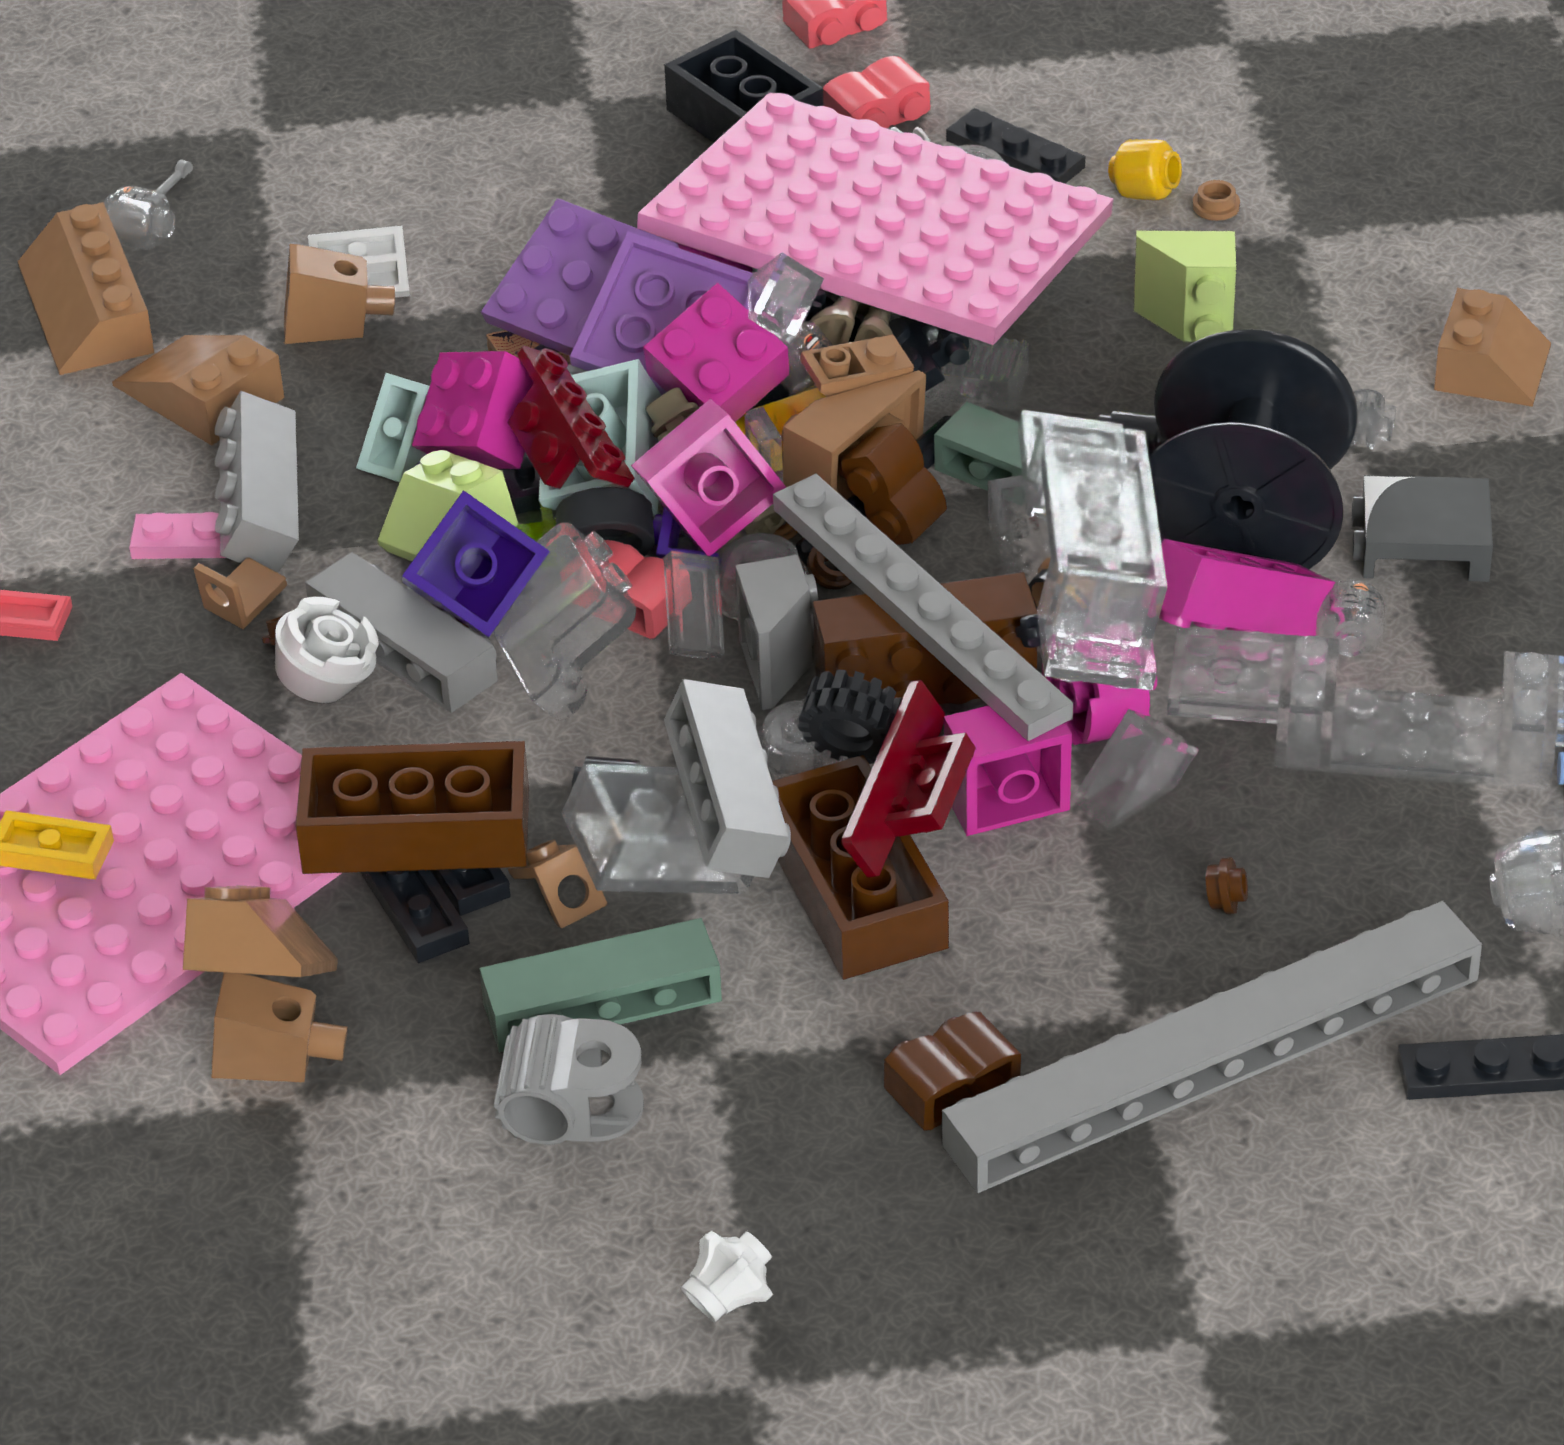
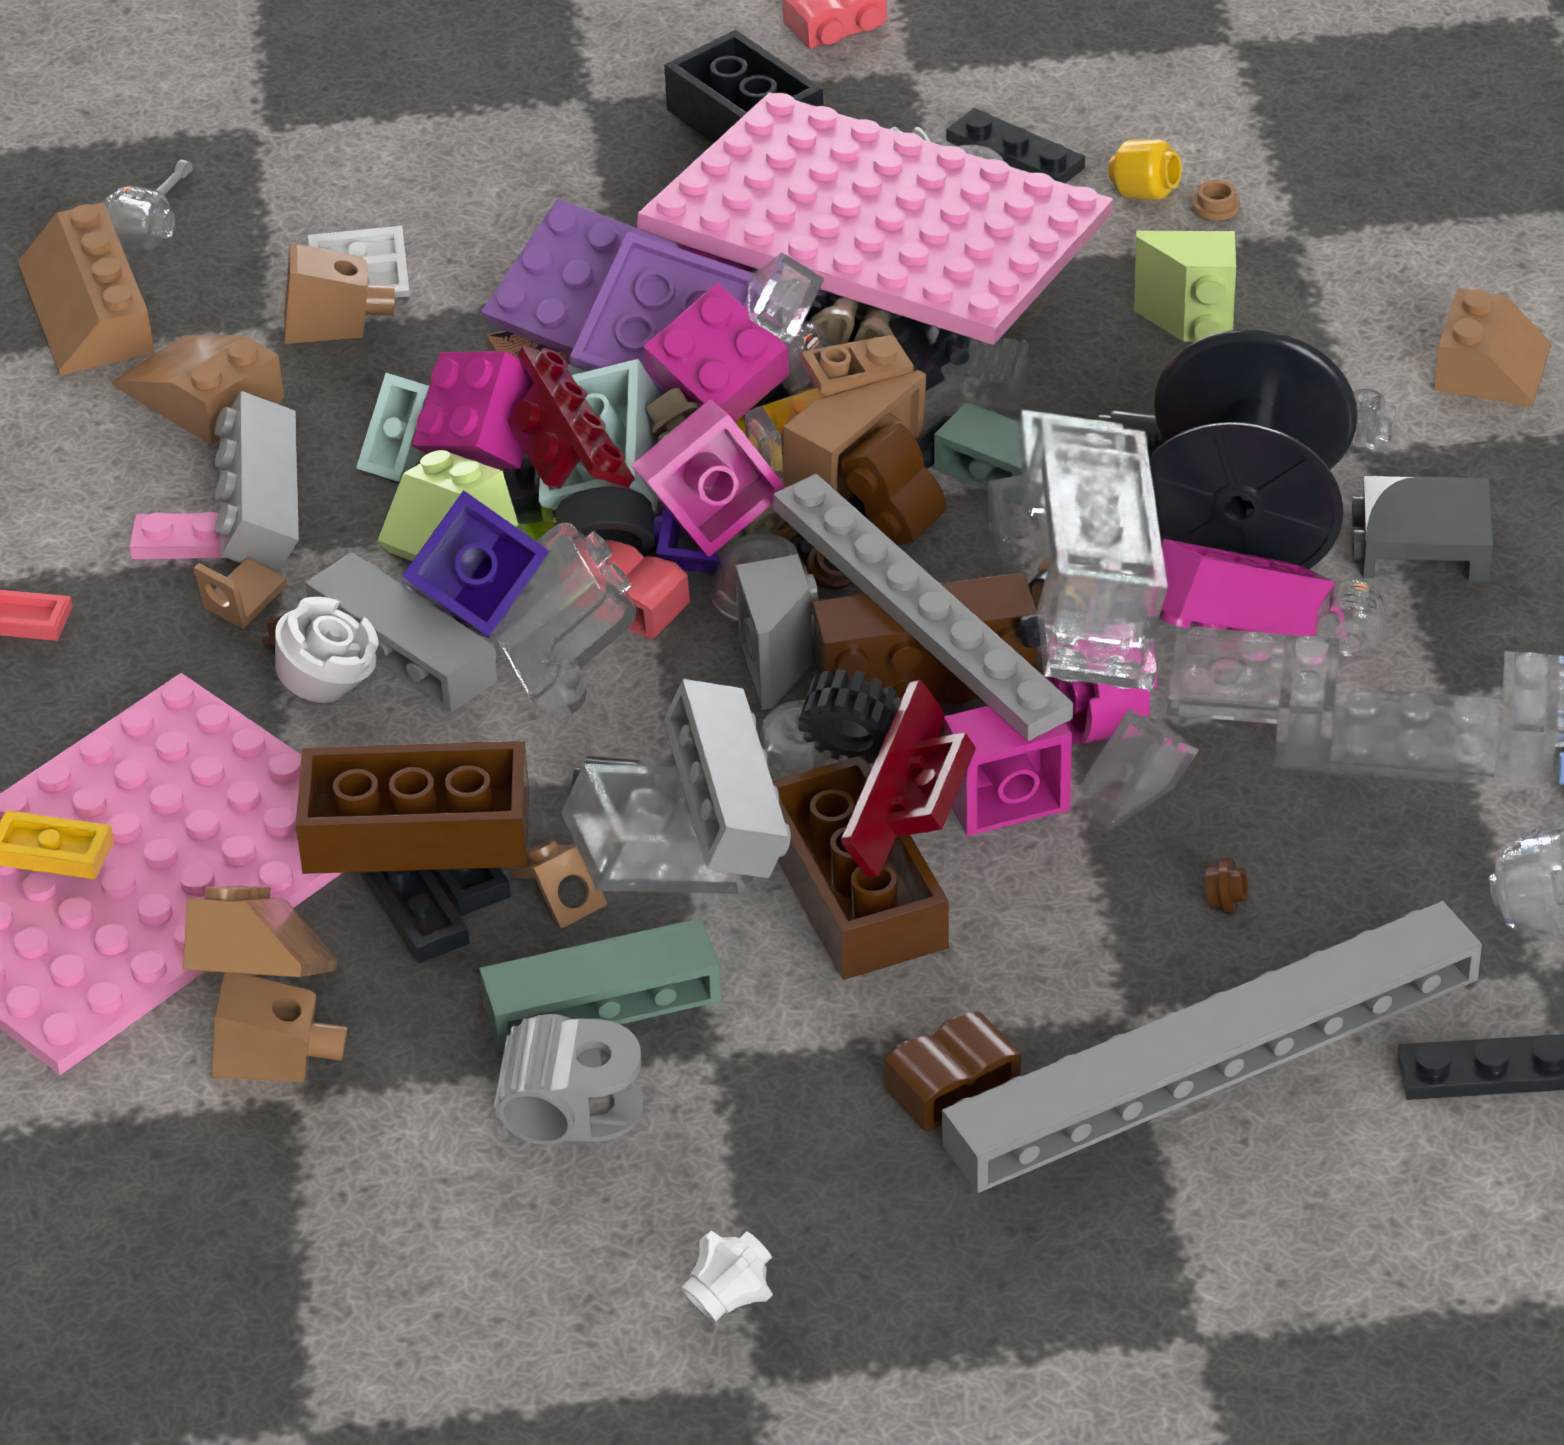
clear tile [663,551,725,659] -> none
coral brick [823,56,930,129] -> none

